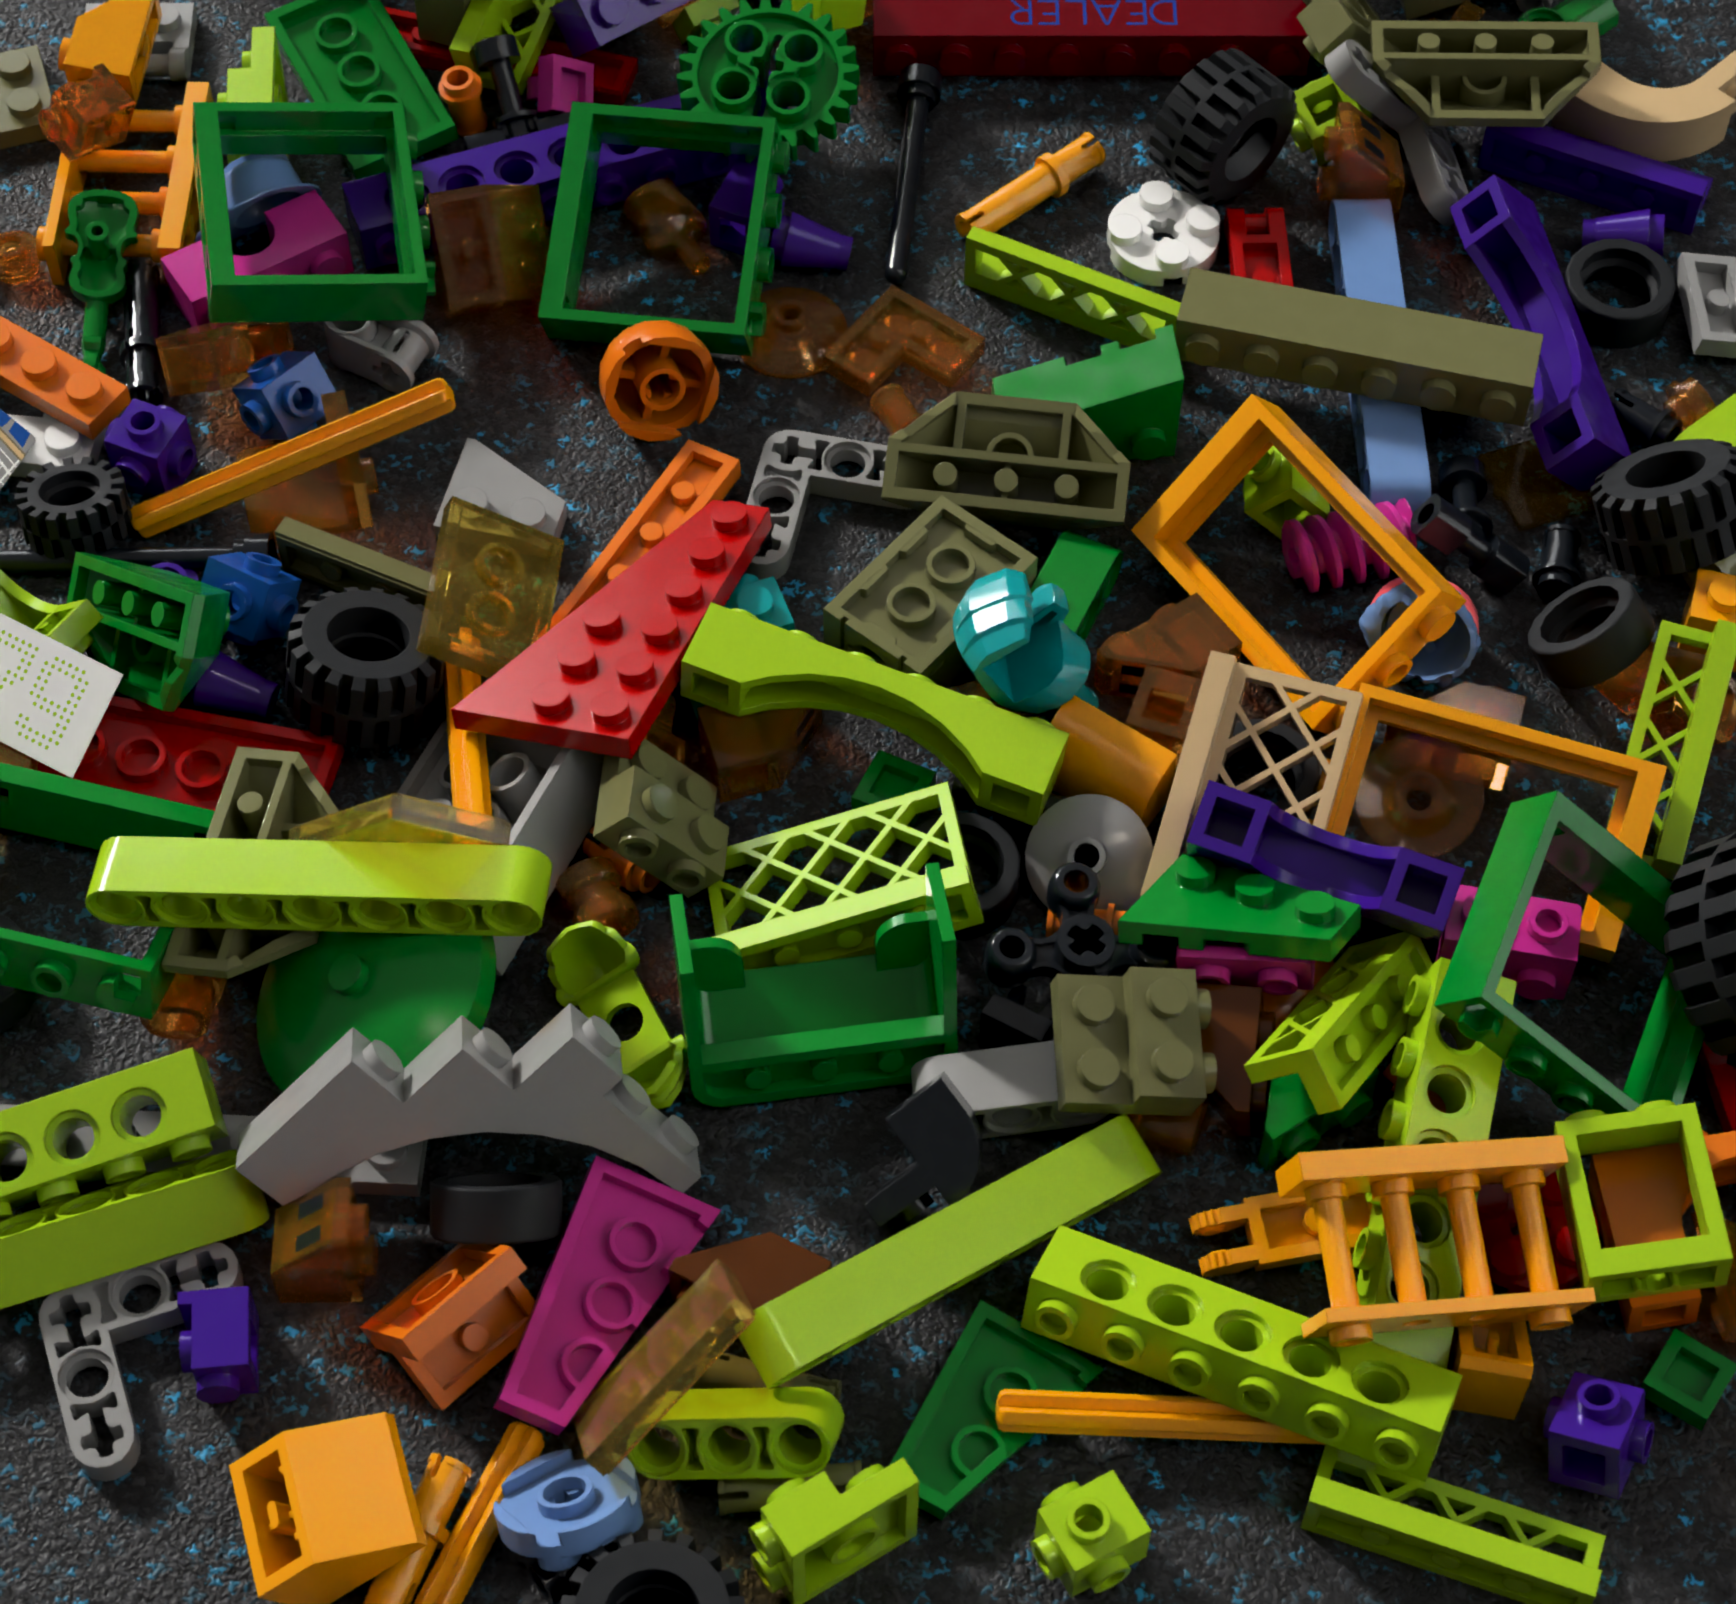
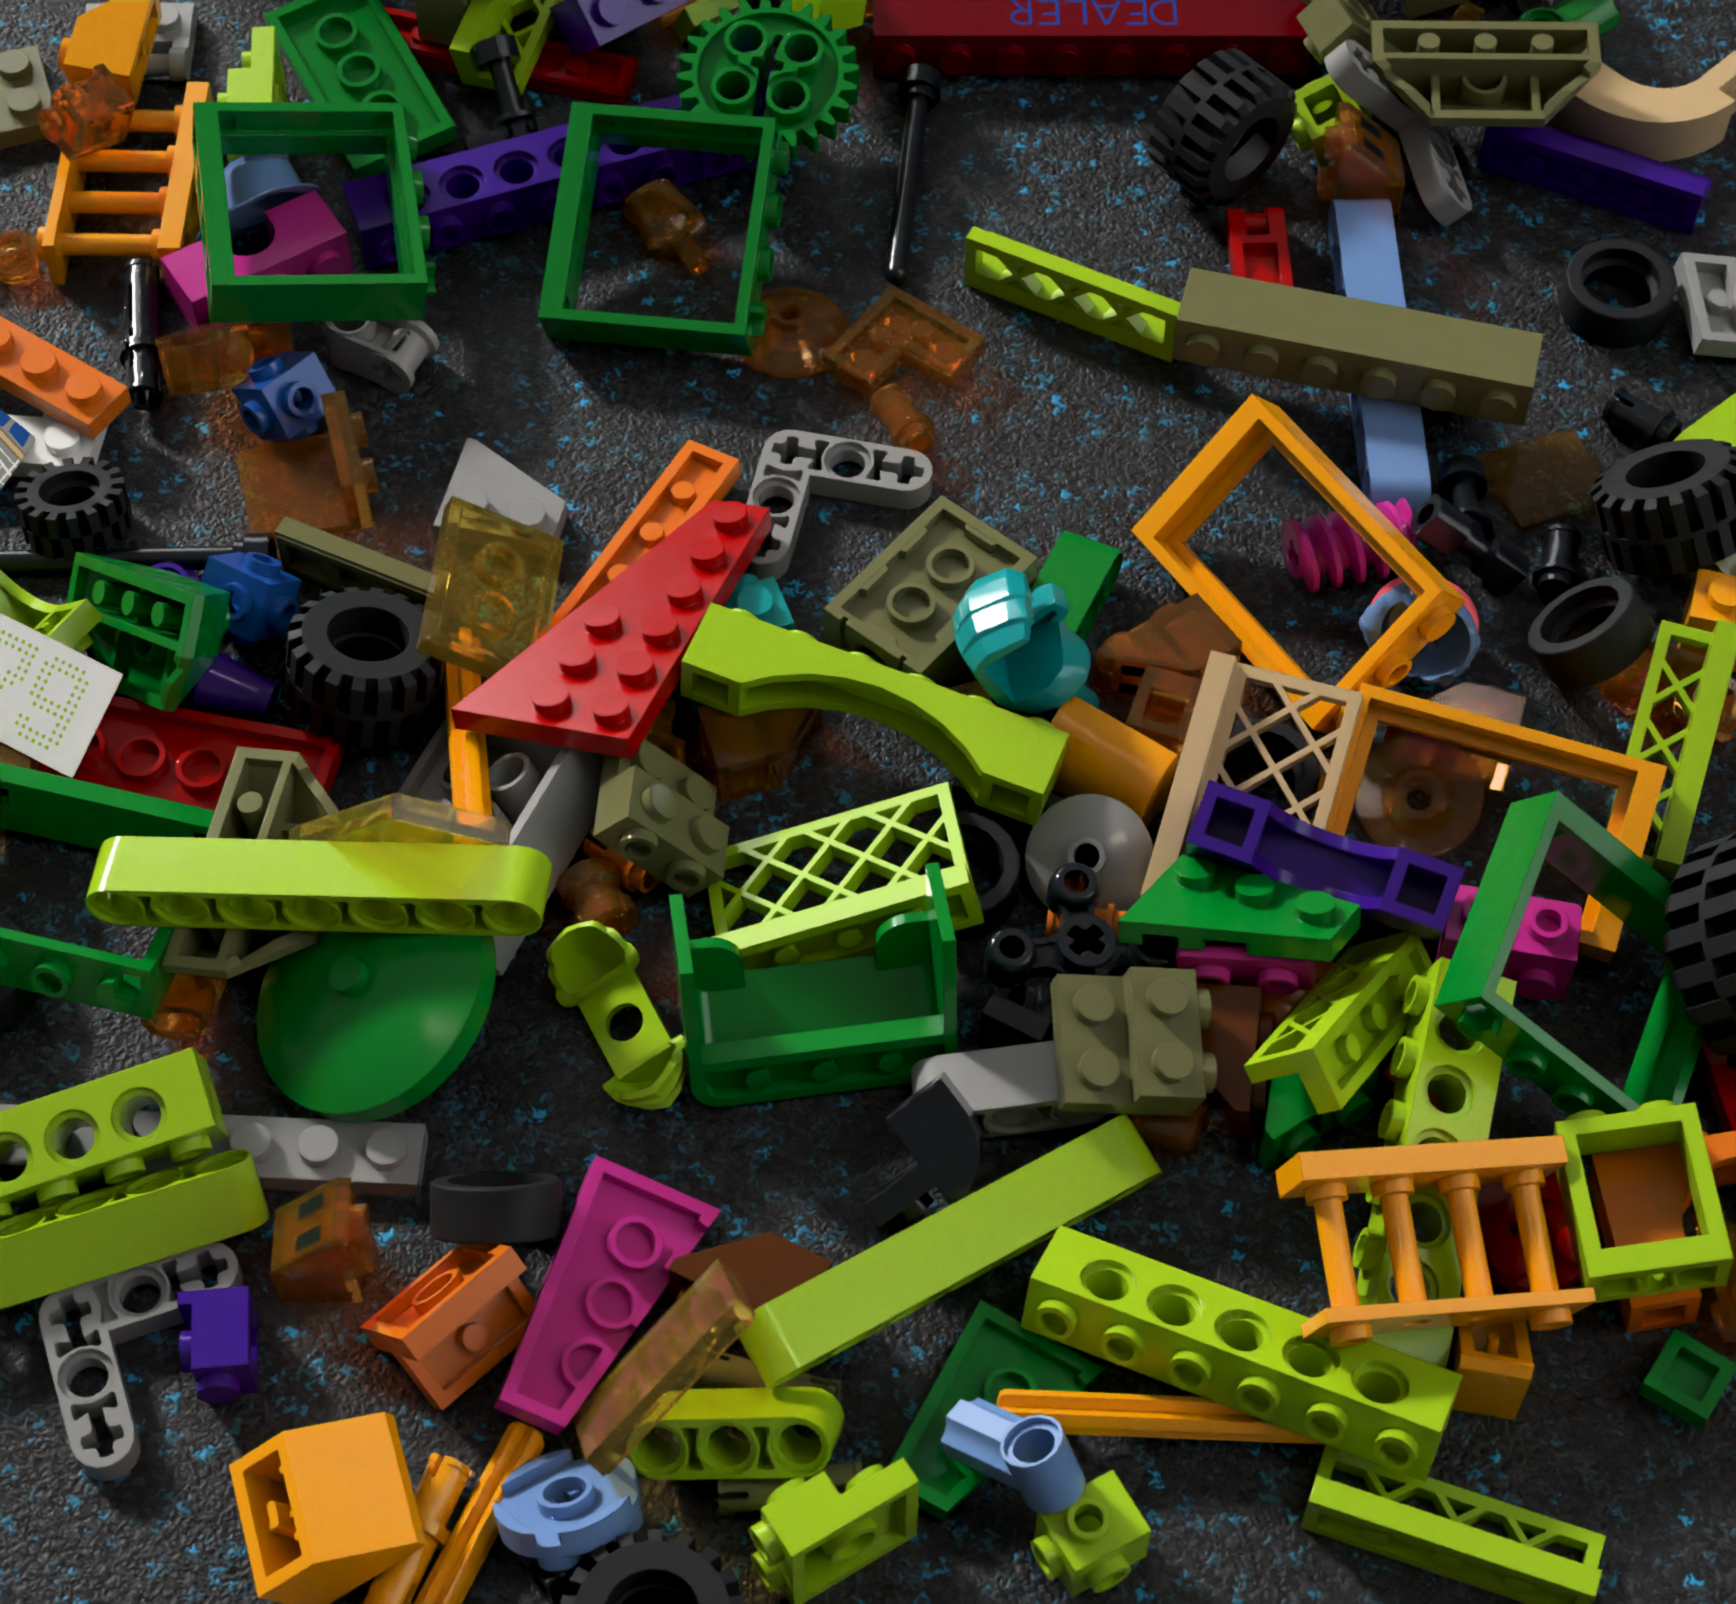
green piece [65,189,139,374] -> none
dark purple brick [103,398,198,498] -> none
light orange axle [131,378,456,538] -> none
light grey arch [236,1003,701,1209] -> none
clear orange slope [425,184,549,318] -> none
orange pin [438,65,488,137] -> none
dark pink tile [526,54,594,116] -> none
orange cylinder [599,320,720,442] -> none
dark purple brick [708,160,785,256] -> none
dark purple cone [770,211,854,271] -> none
green plate [851,750,936,828] -> none
olive wedge [881,391,1131,531] -> none
light orange pin [955,132,1106,238] -> none
green wedge [991,324,1184,460] -> none
white plate [1107,180,1220,287] -> none
light orange hinge [1188,1192,1373,1277] -> none
lime brick [1243,445,1330,539] -> none
dark purple arch [1450,174,1631,495] -> none
dark purple brick [1543,1371,1655,1500] -> none
dark purple cone [1582,208,1665,257] -> none
clear orange plate [1663,377,1716,431] -> none
none -> medium blue piece [940,1398,1086,1514]

